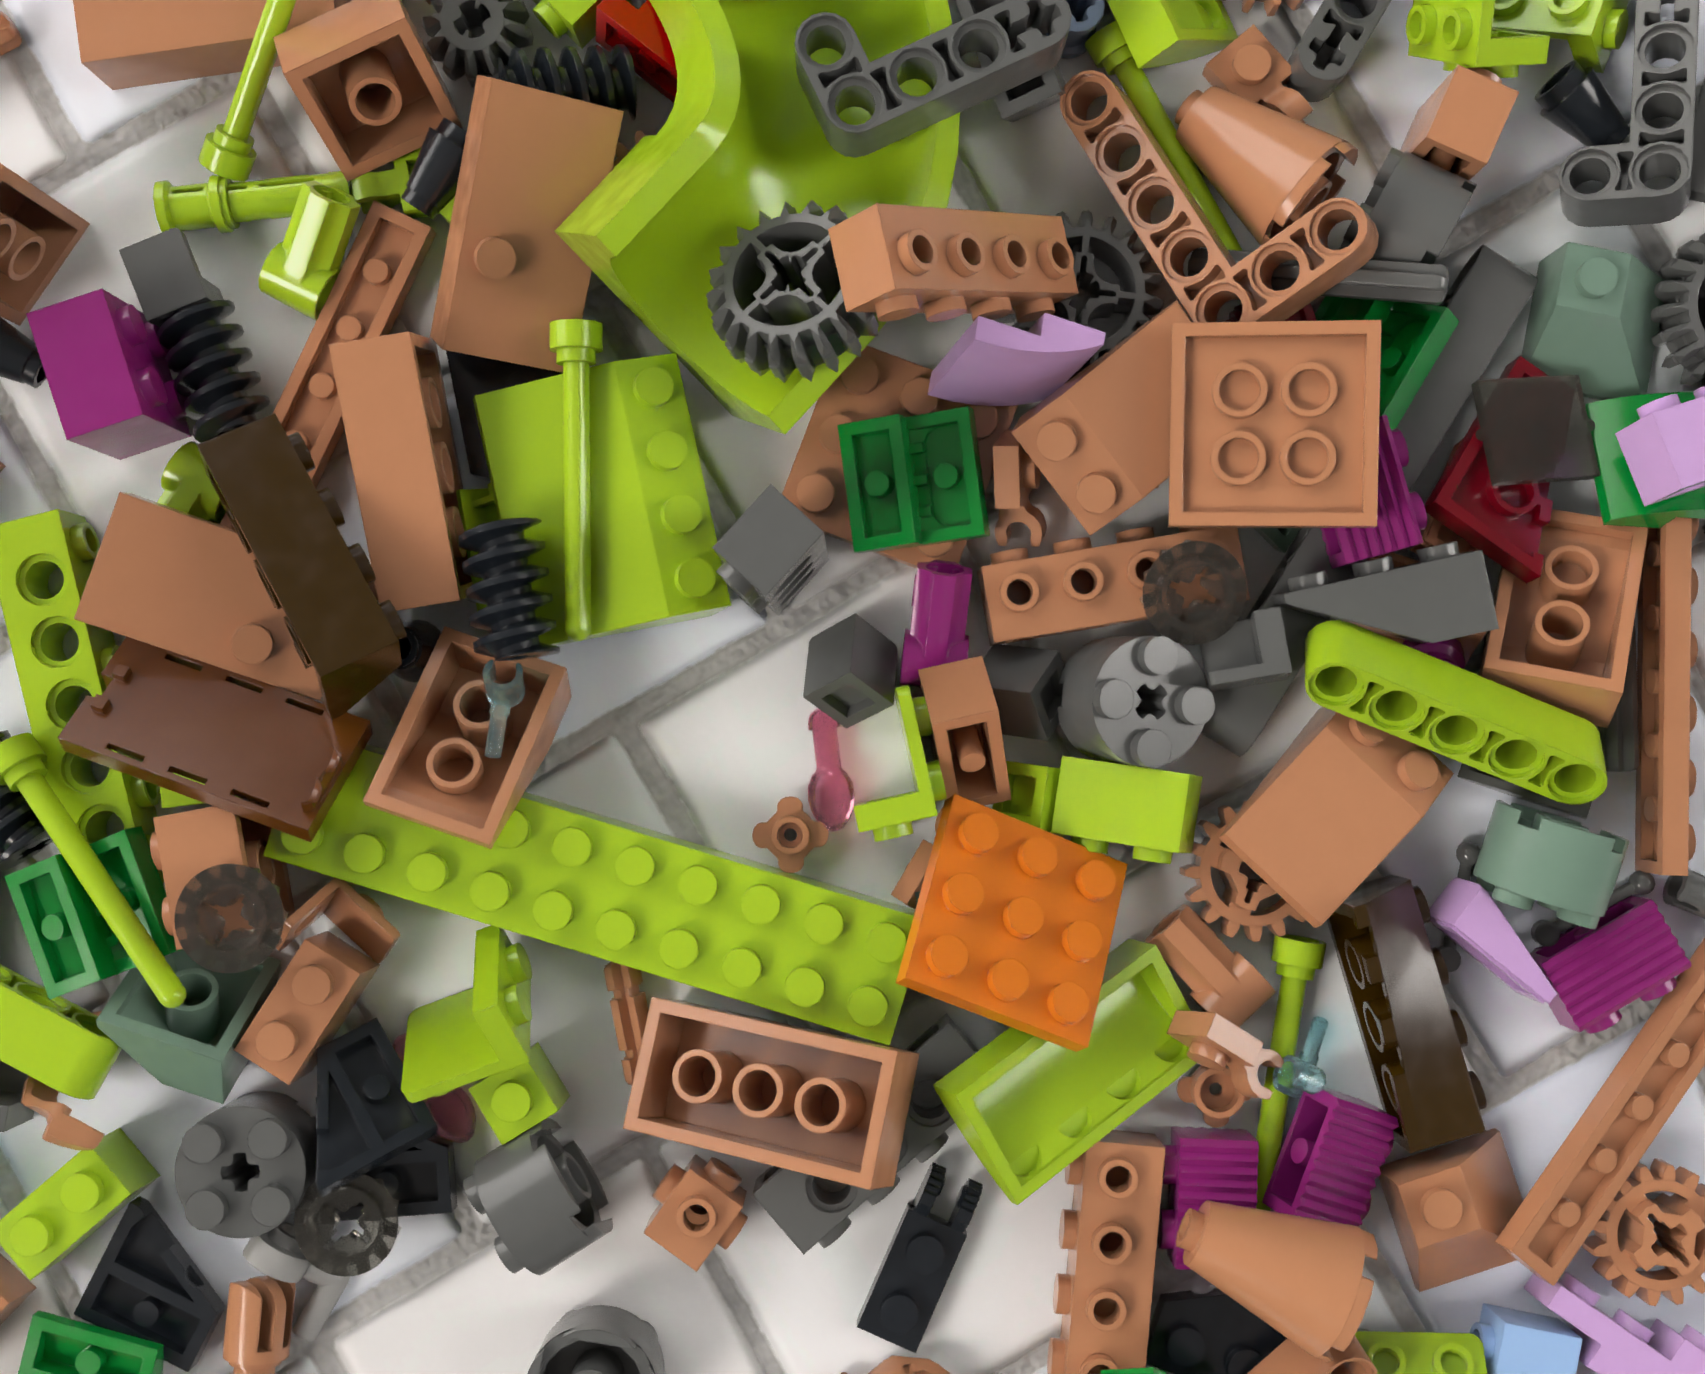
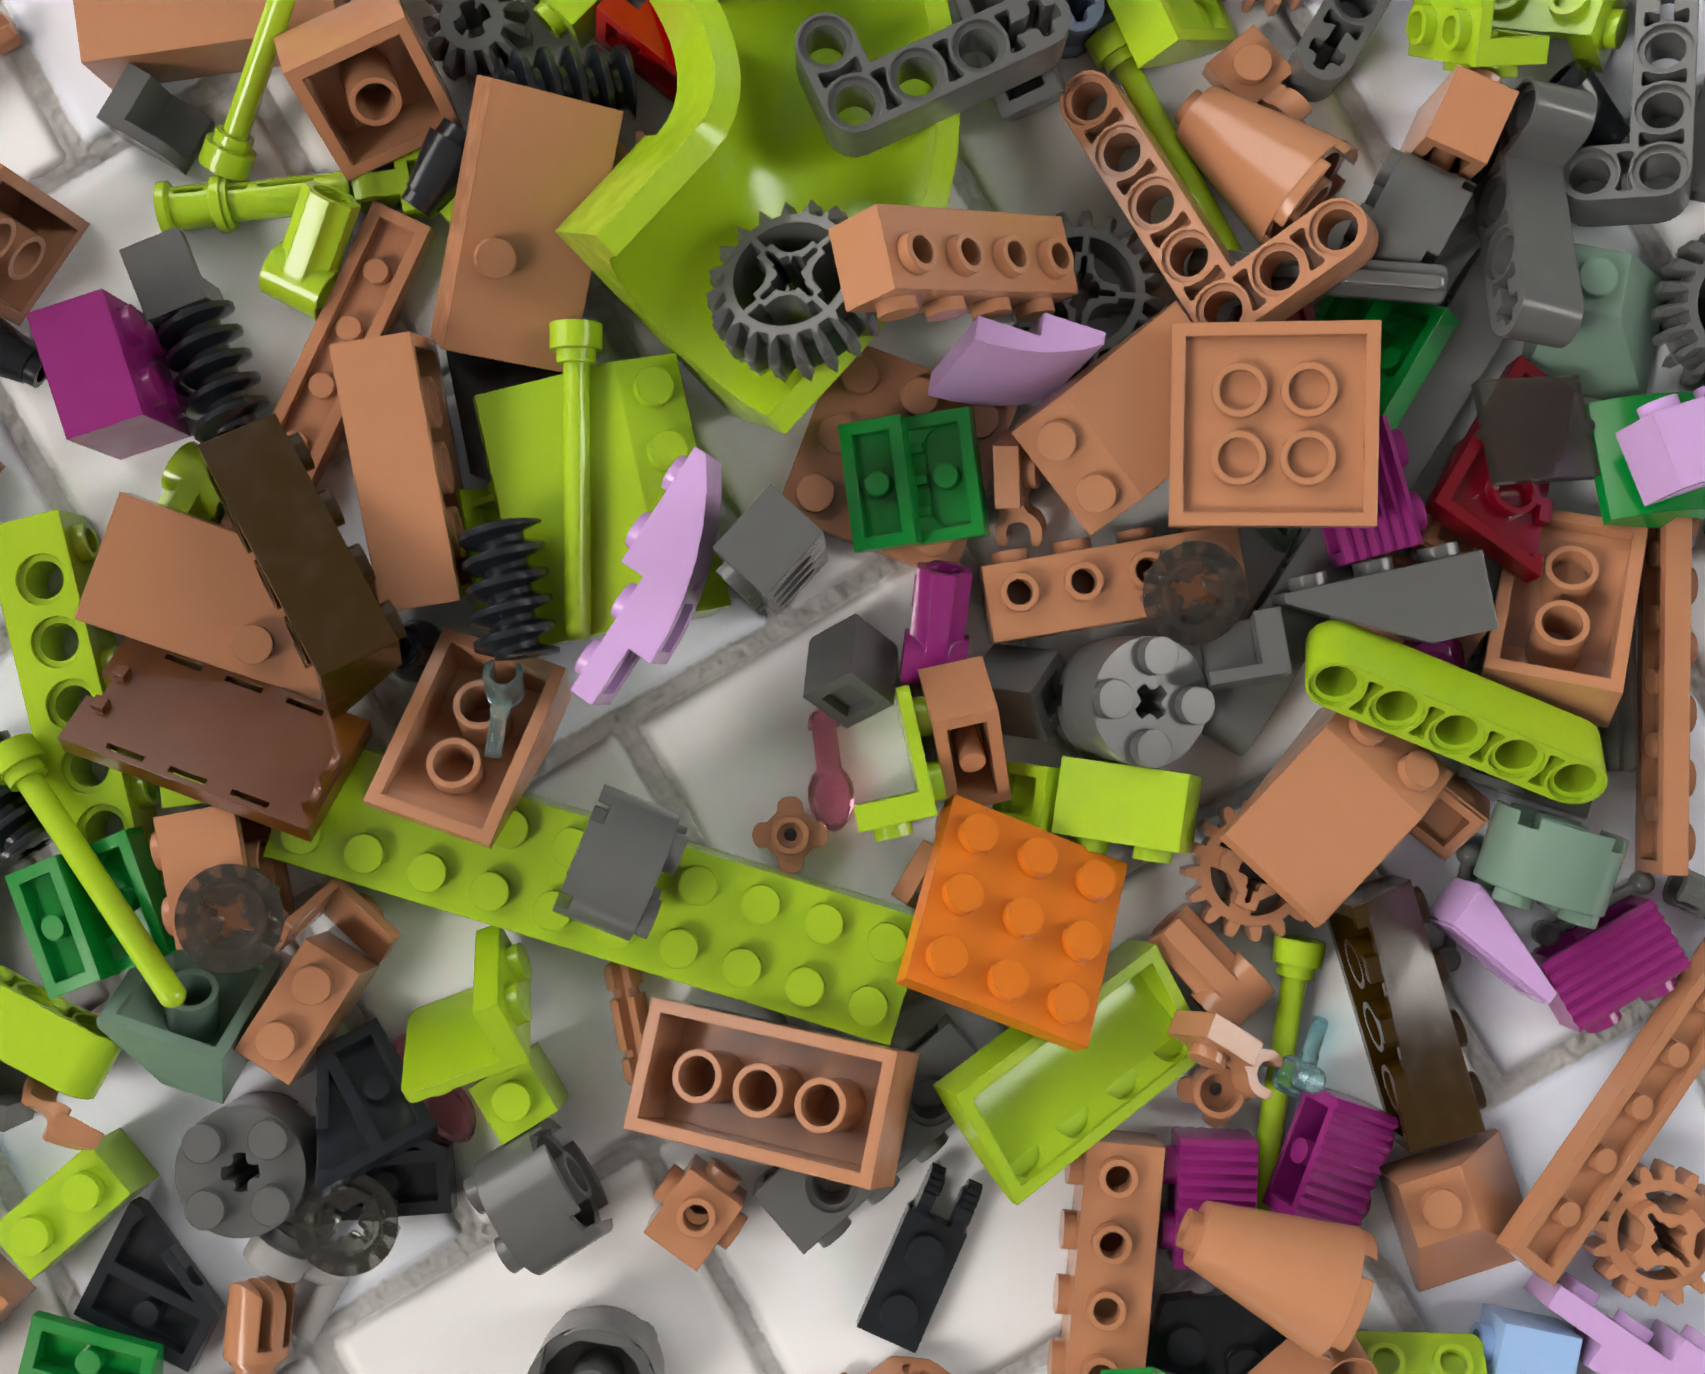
none -> dark grey panel [96,63,215,175]
none -> dark grey brick [552,784,688,941]
none -> lavender slope [570,447,722,705]
none -> nougat slope [1409,764,1490,861]
none -> dark grey beam [1472,78,1597,348]

